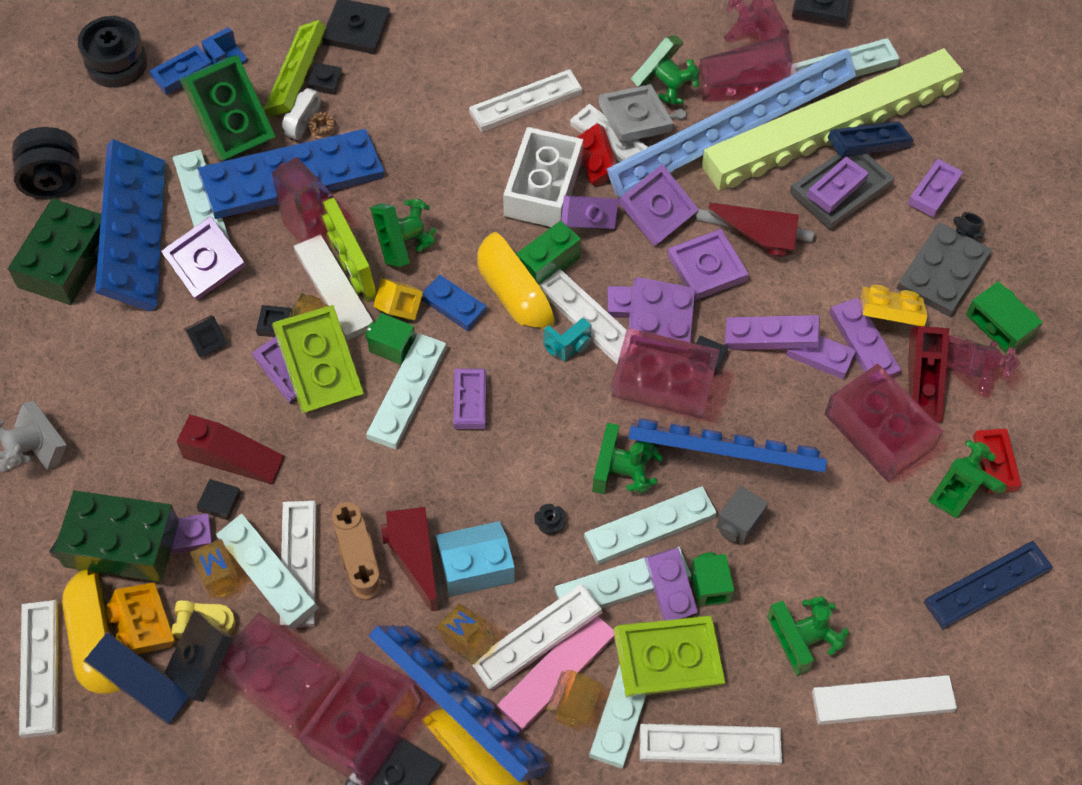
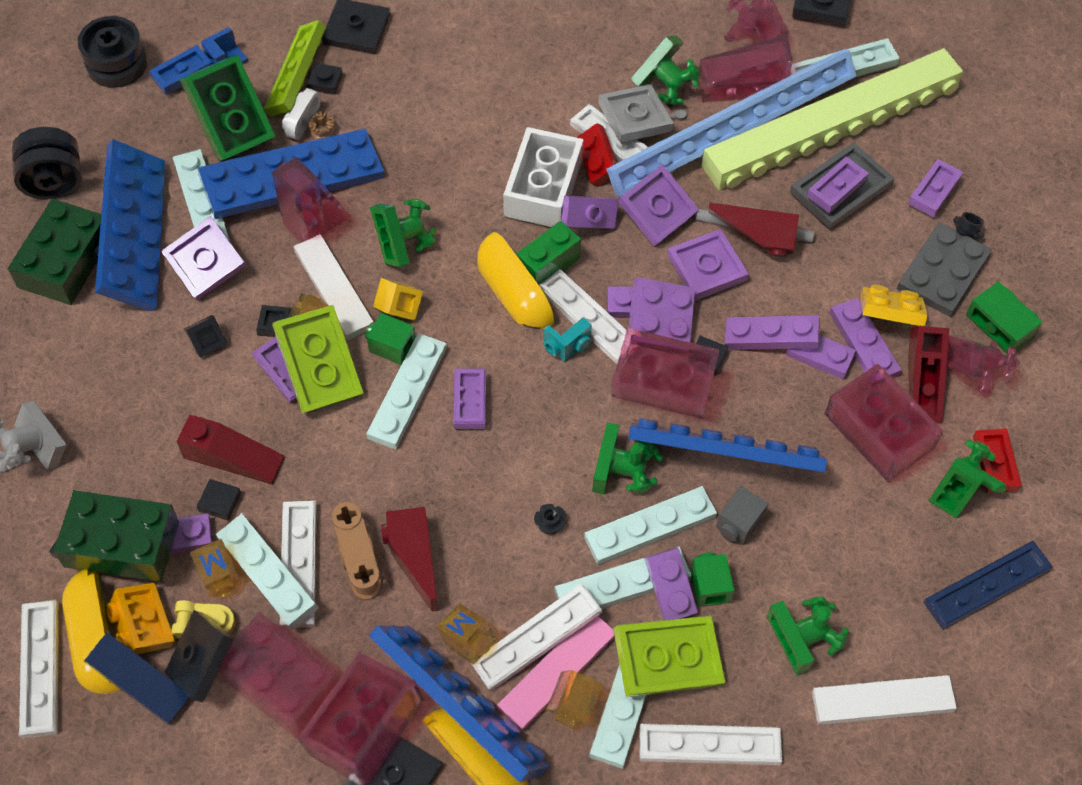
lime plate [322,198,377,302] -> none
blue plate [421,275,487,332] -> none
medium azure slope [436,521,515,597] -> none
white tile [469,69,582,133] -> none
dark blue tile [827,121,914,157] -> none

